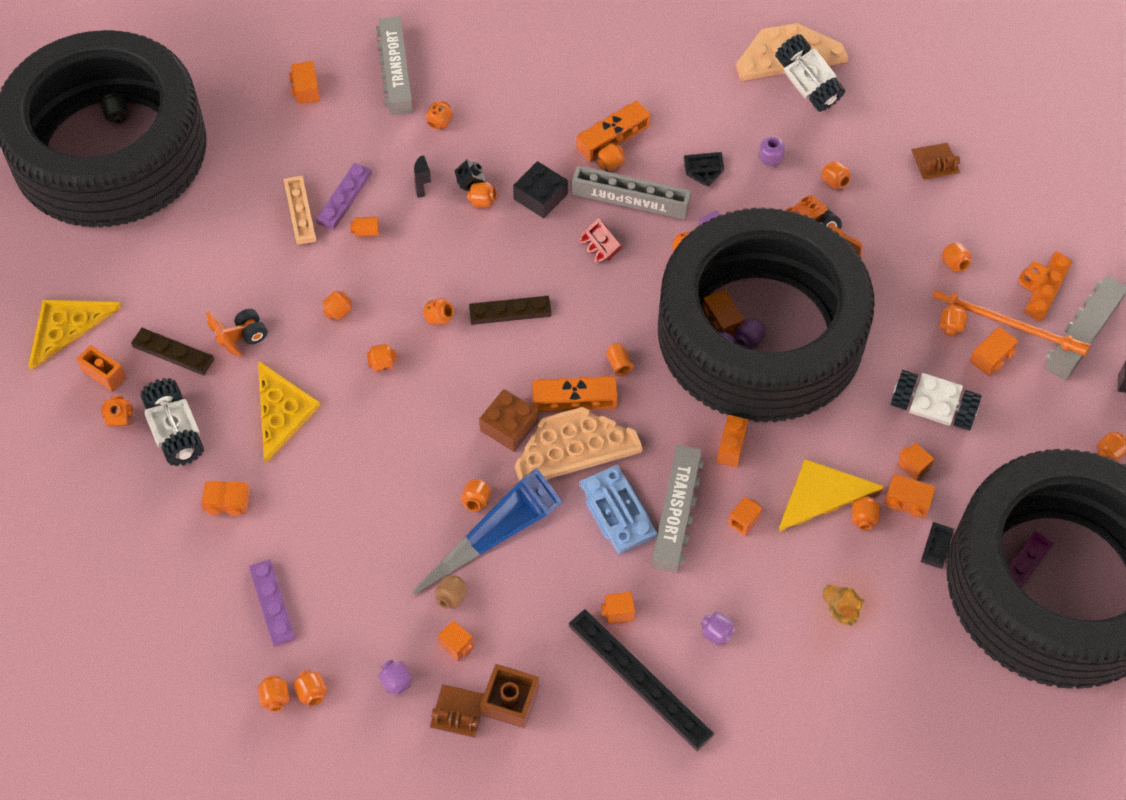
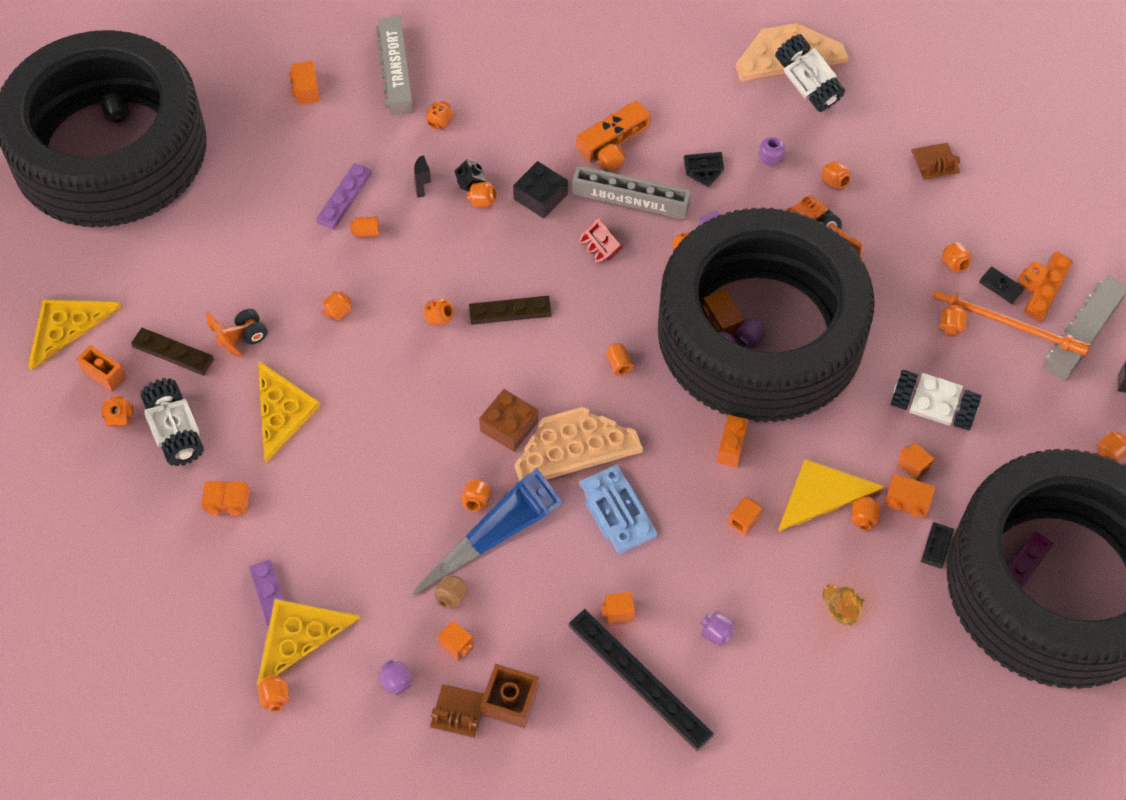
light nougat plate [283,176,316,245] -> none
orange head [294,670,327,706] -> none
orange head [366,344,397,372] -> none
orange brick [532,375,617,412] -> none
light grey brick [651,445,704,573] -> none
orange brick [969,326,1019,376] -> none
none -> yellow tile [256,599,360,686]
none -> black plate [979,266,1025,304]

